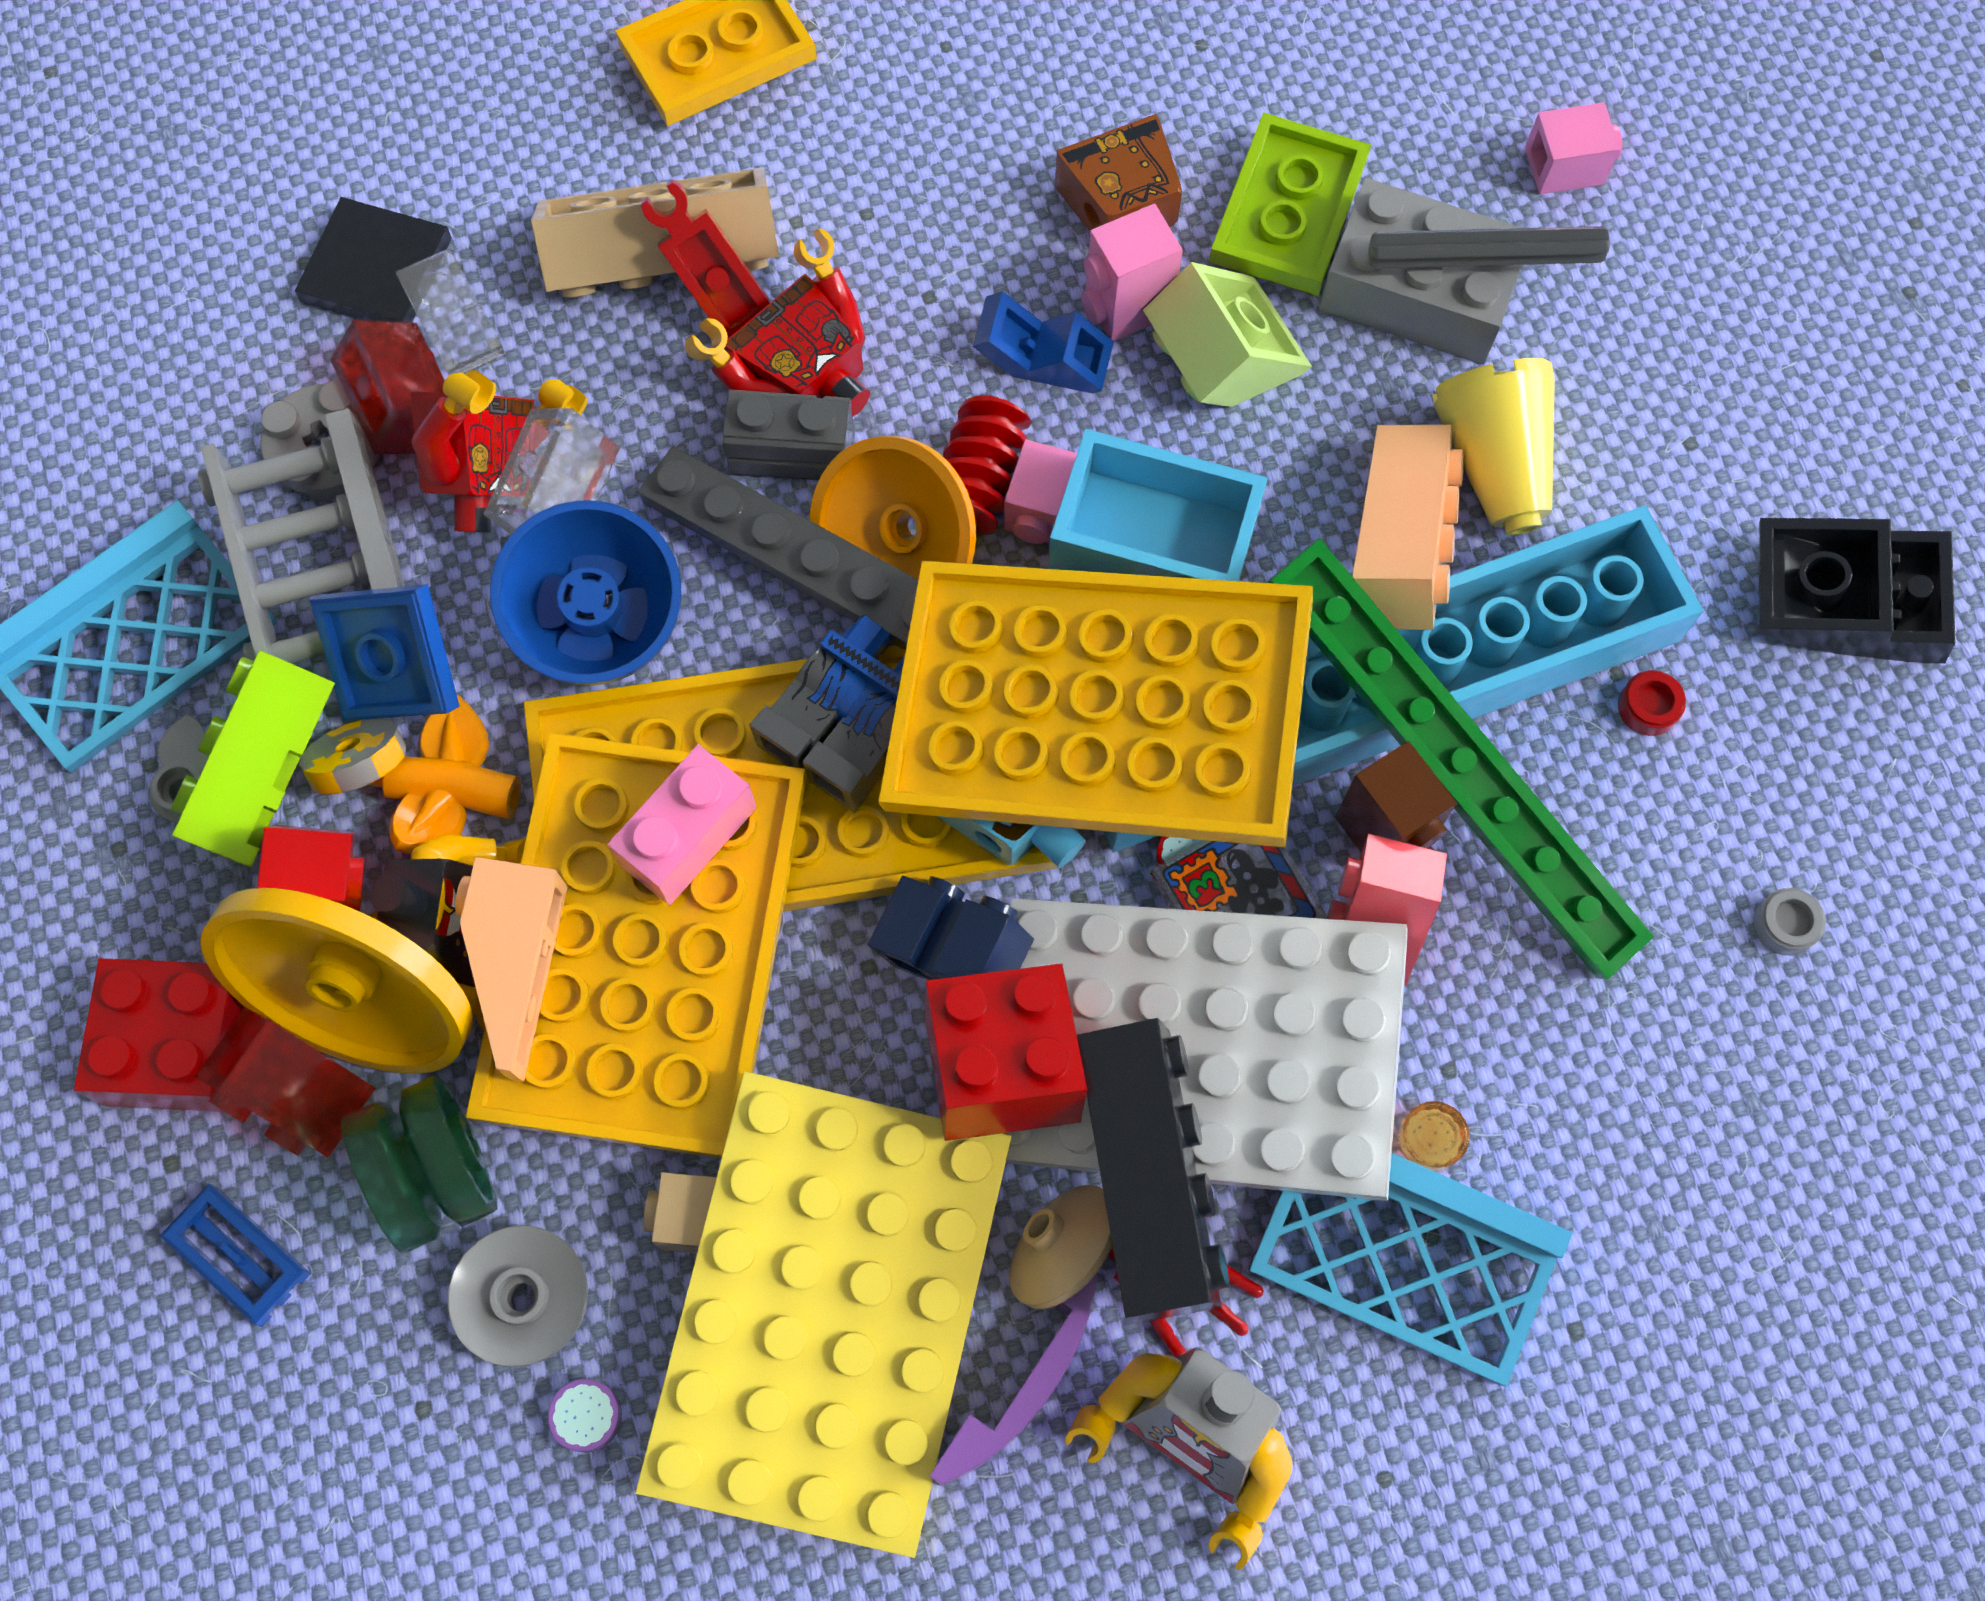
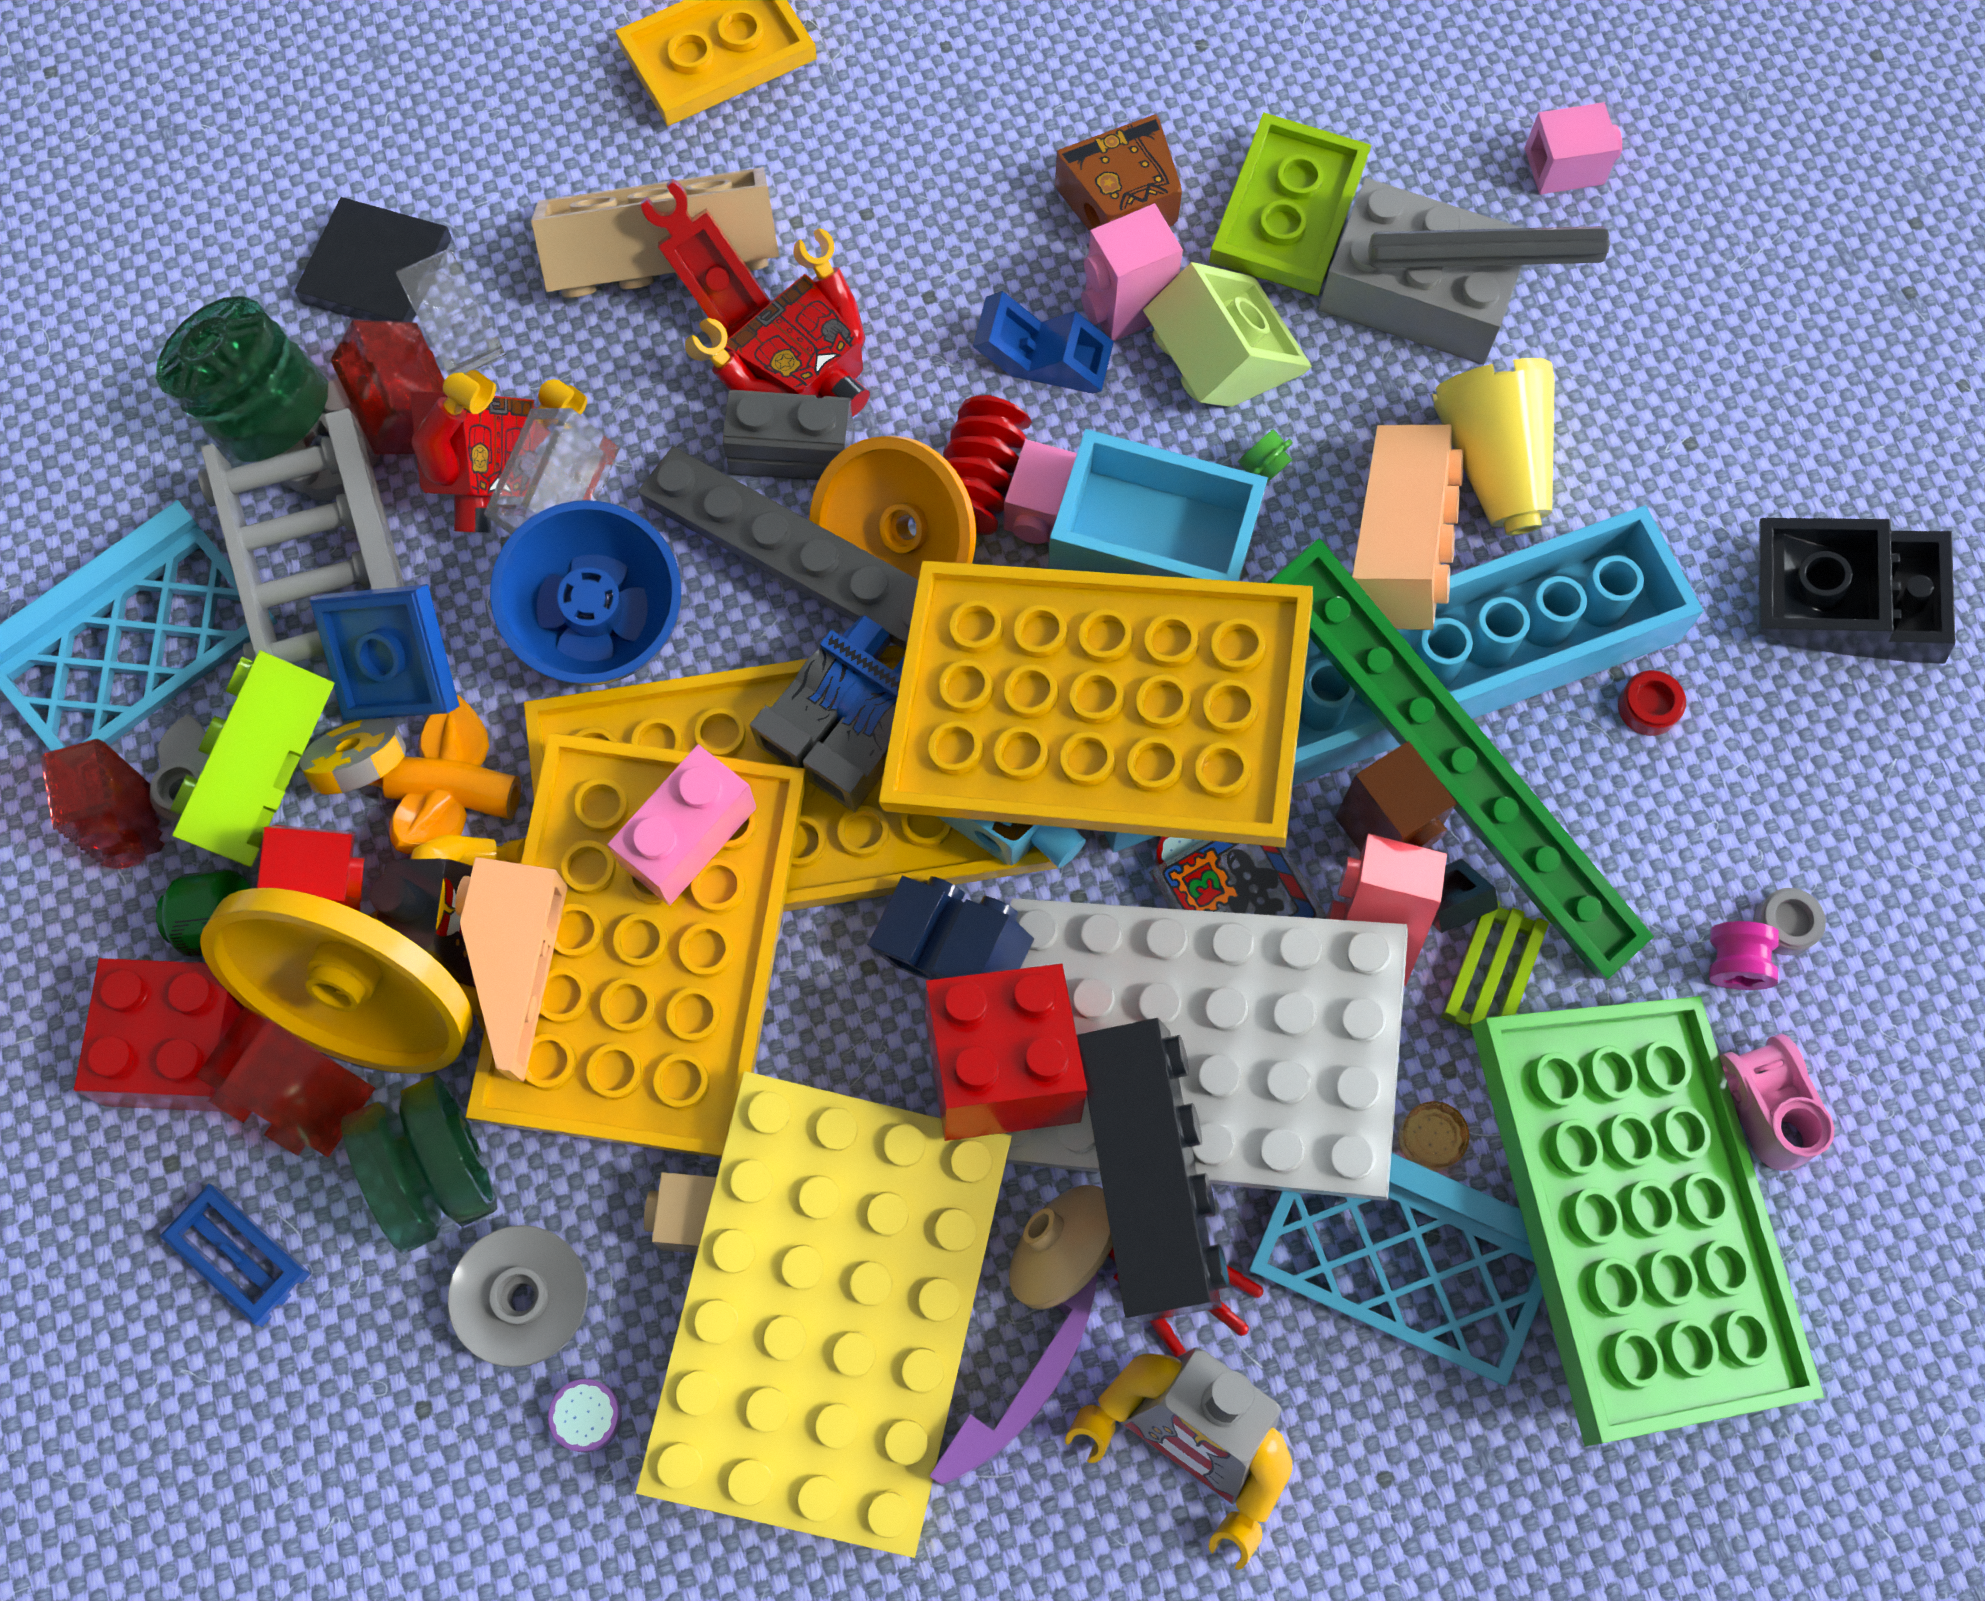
none -> clear red brick [40,738,165,869]
none -> clear green wheel [155,296,329,462]
none -> green head [156,869,252,957]
none -> bright green plate [1237,429,1293,483]
none -> black plate [1432,859,1498,933]
none -> lime tile [1440,901,1550,1031]
none -> plate [1471,996,1824,1447]
none -> dark pink wheel [1709,921,1779,990]
none -> bright pink piece [1719,1034,1835,1171]

